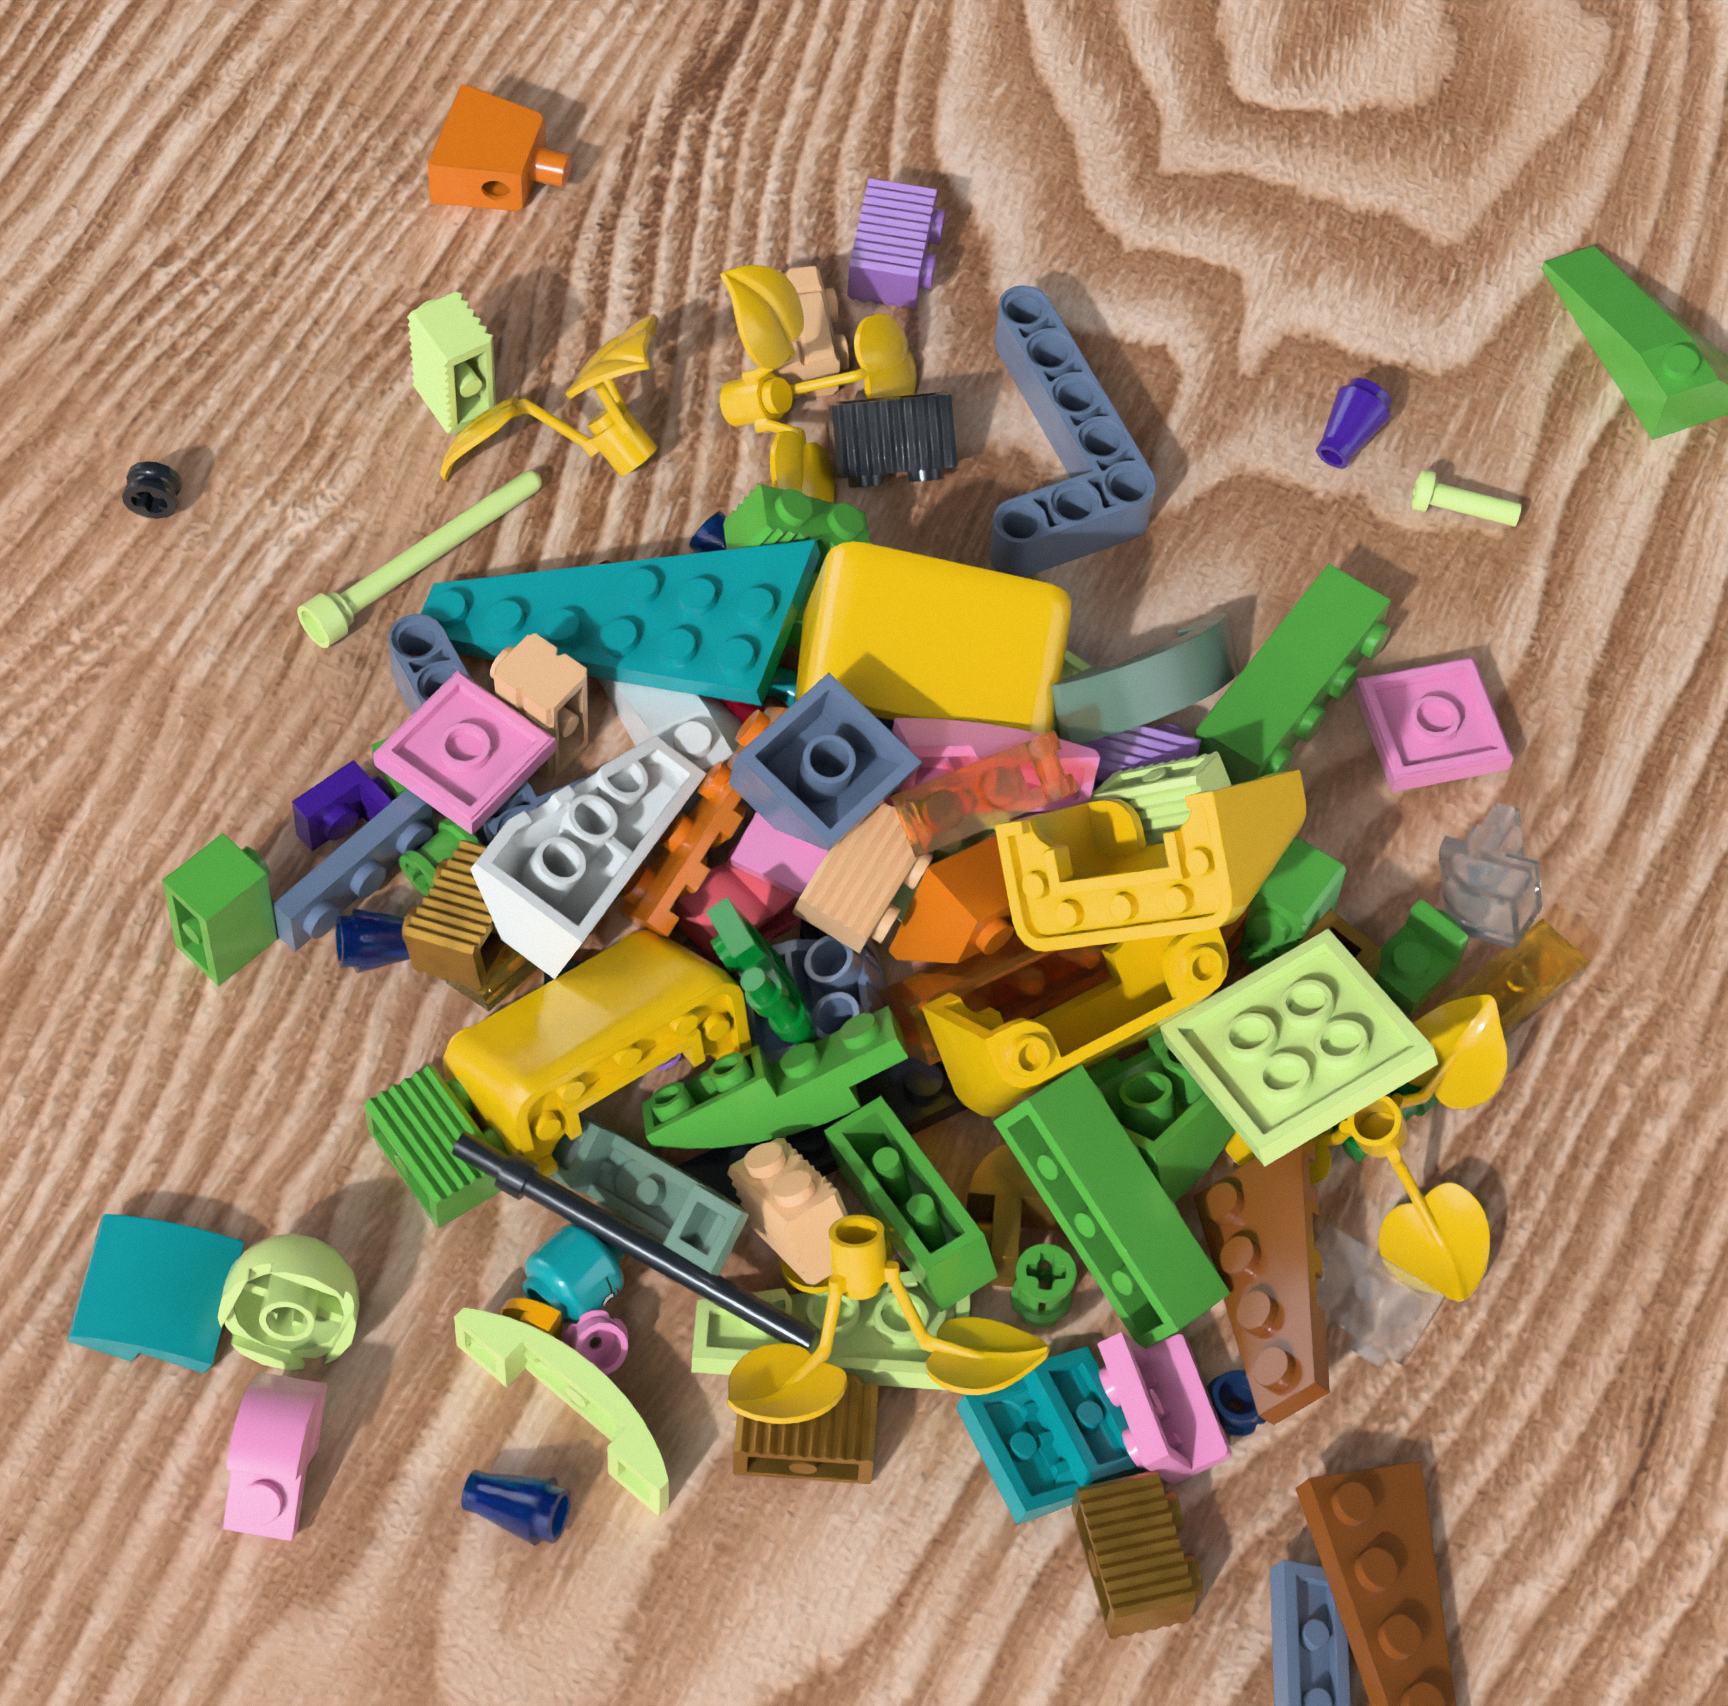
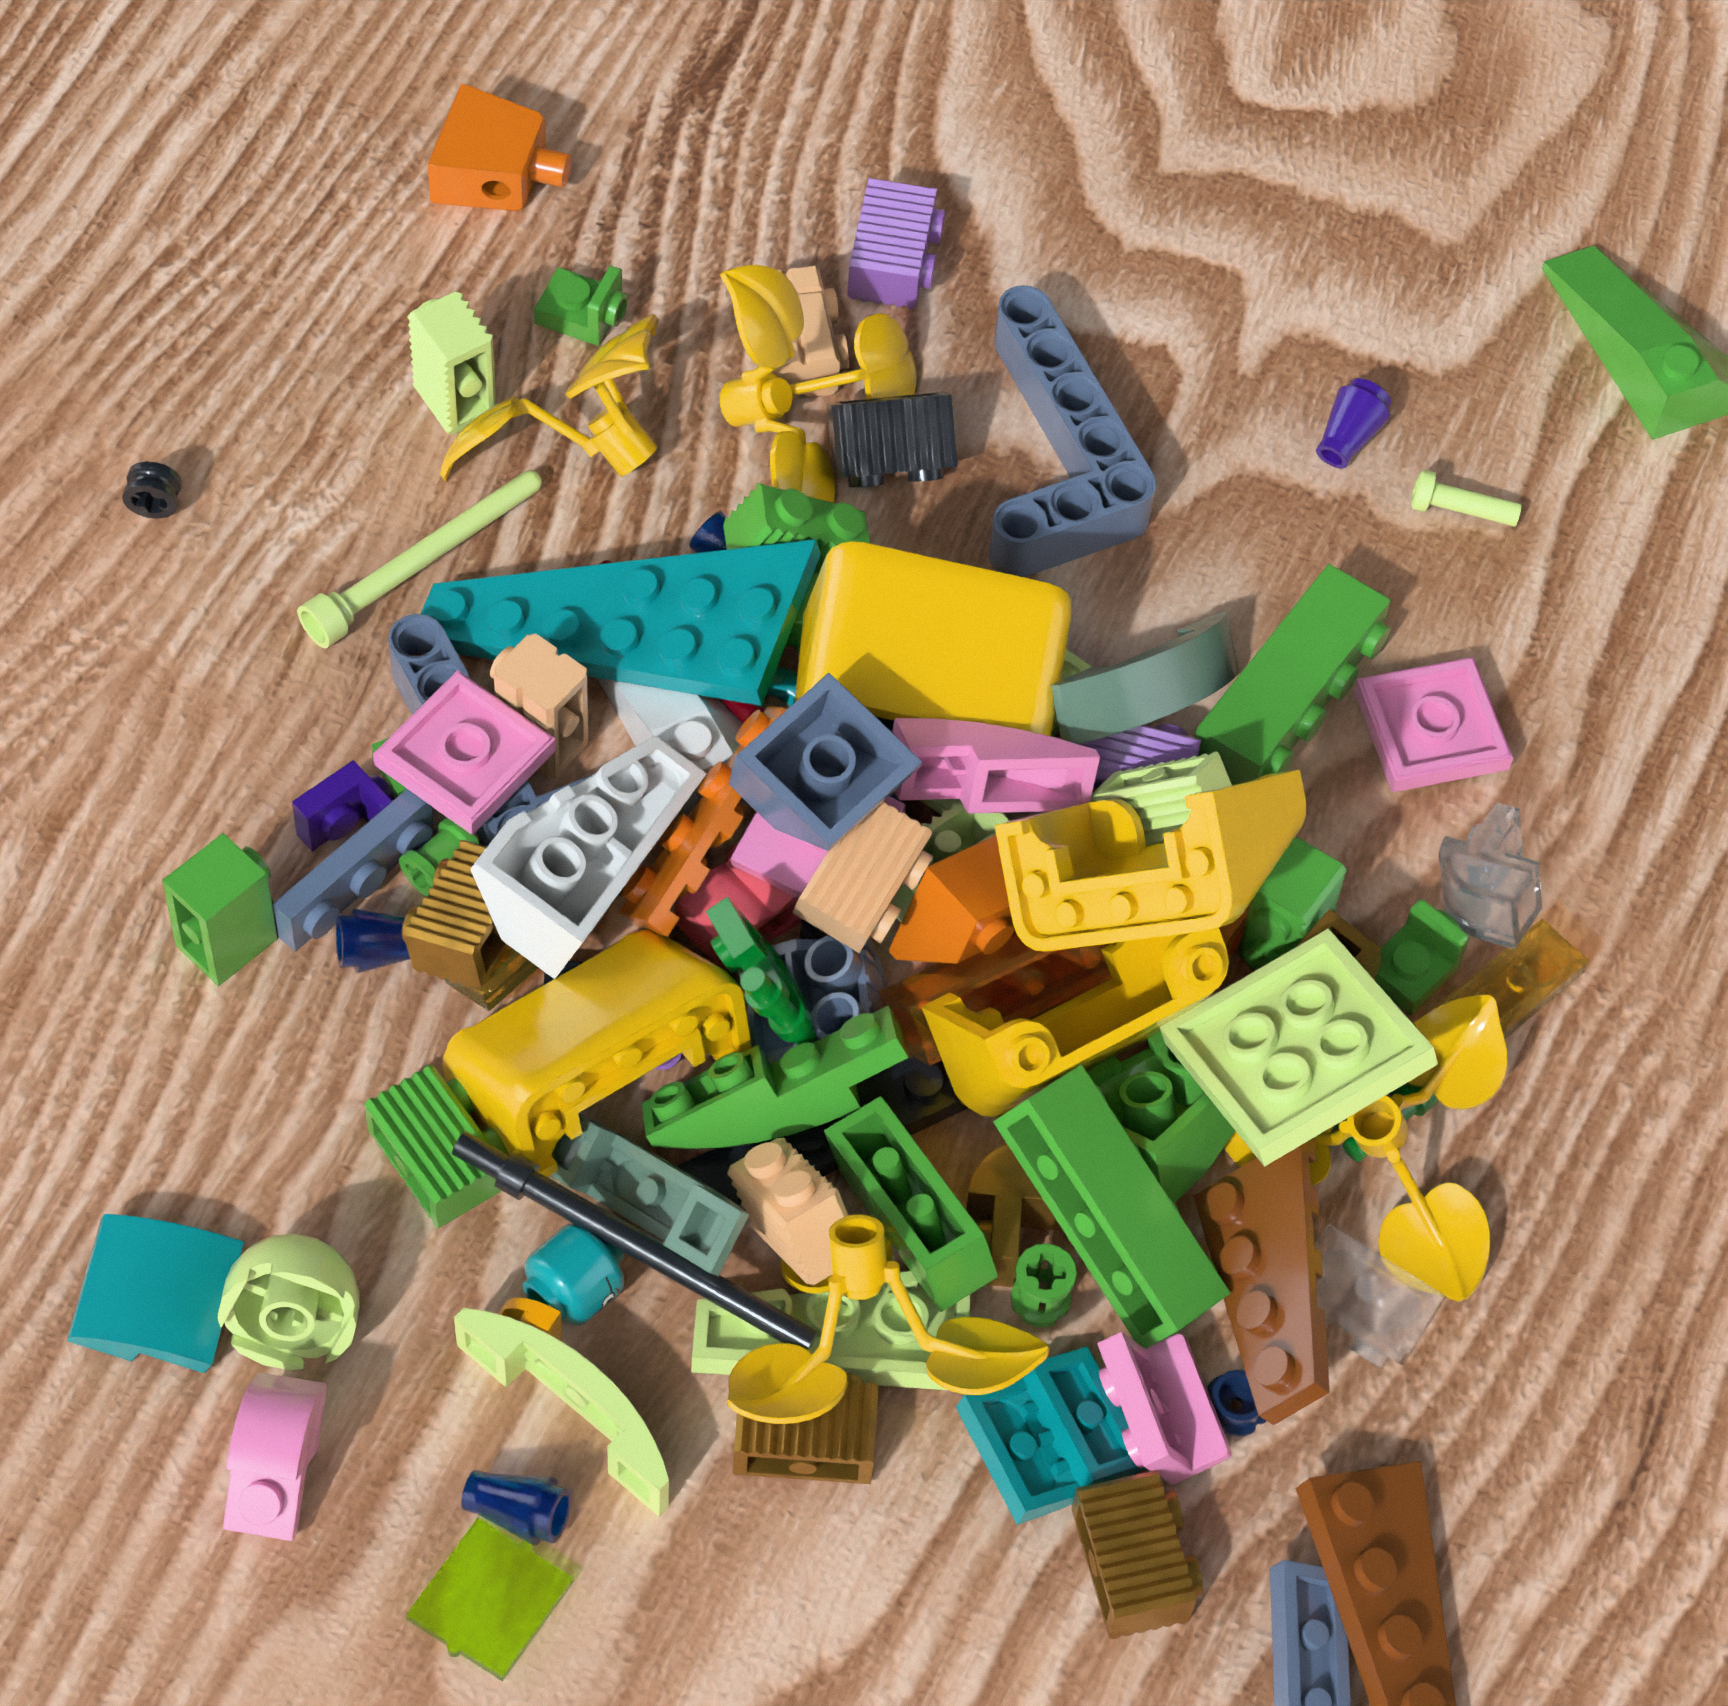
bright pink plate [562,1309,629,1375] -> none
clear orange plate [890,730,1079,858] -> none
none -> clear neon green piece [406,1517,574,1682]
none -> bright green bracket [534,265,628,346]

